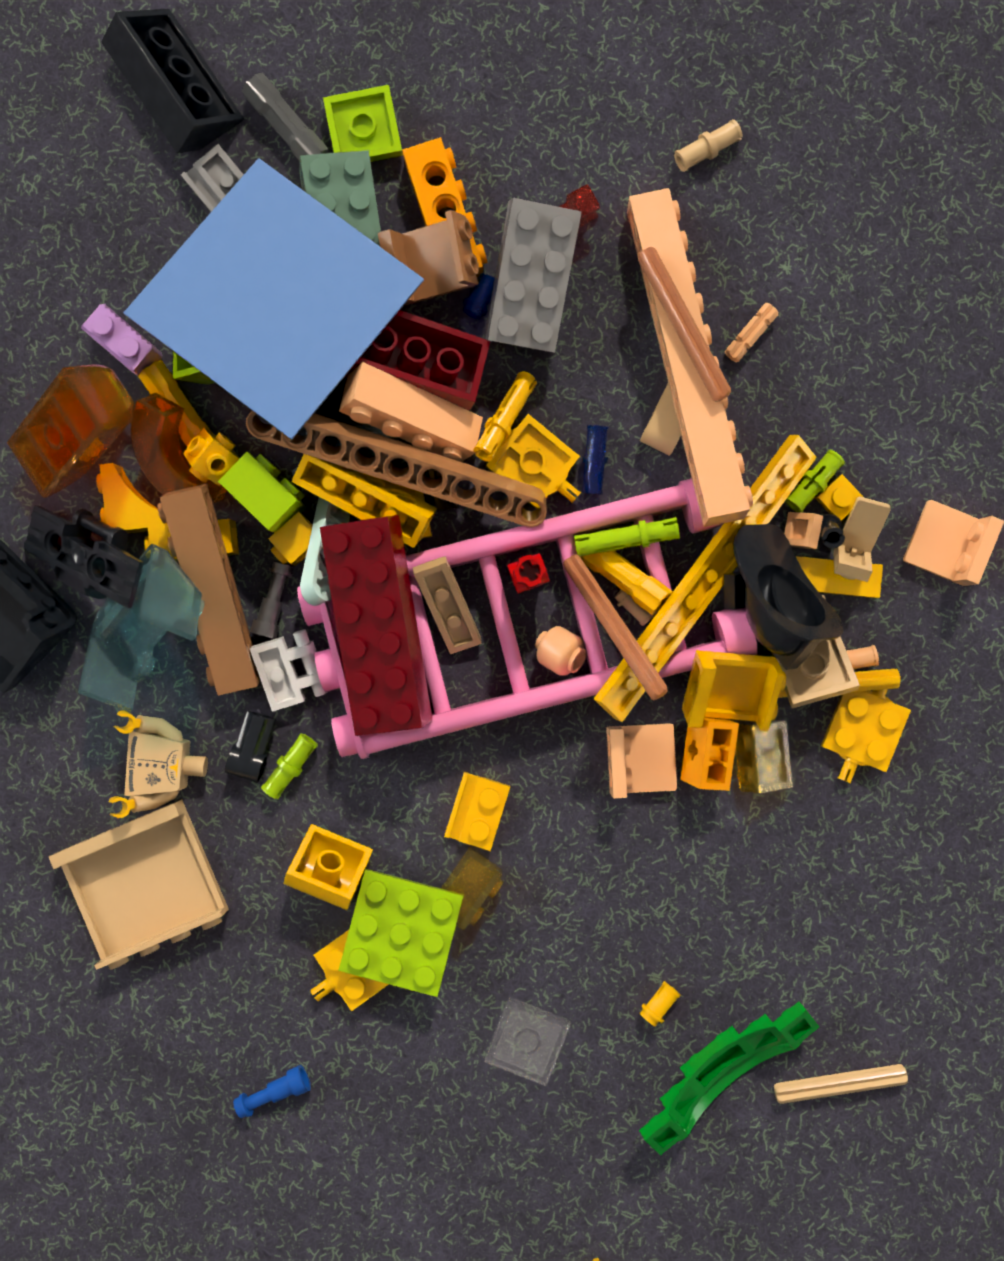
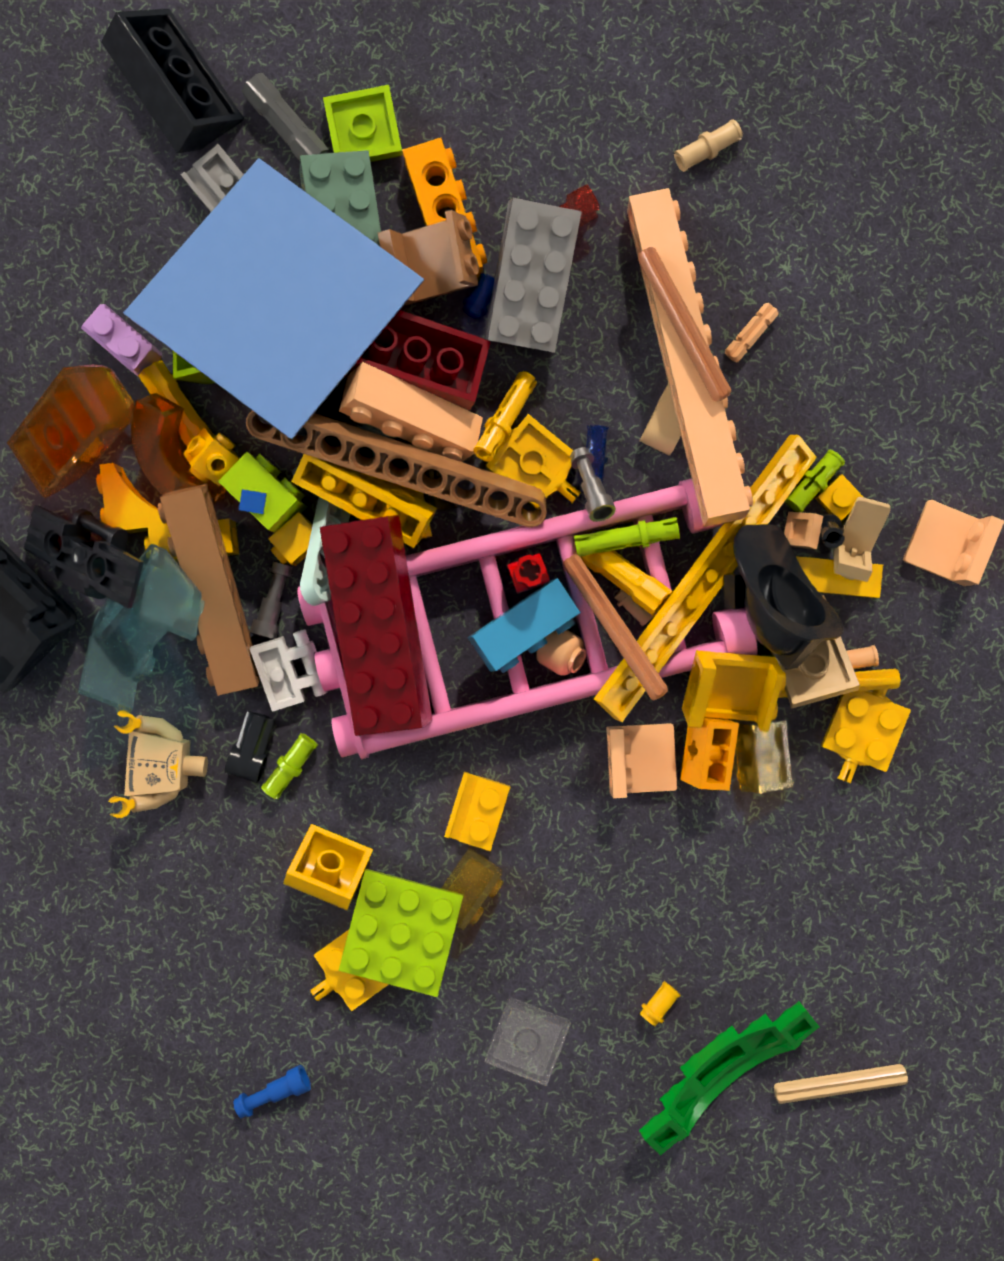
tan panel [49,799,229,970] -> none
tan plate [413,556,482,654] -> none
none -> blue window [239,489,267,514]
none -> dark azure brick [467,578,580,673]
none -> flat silver piece [570,447,616,522]

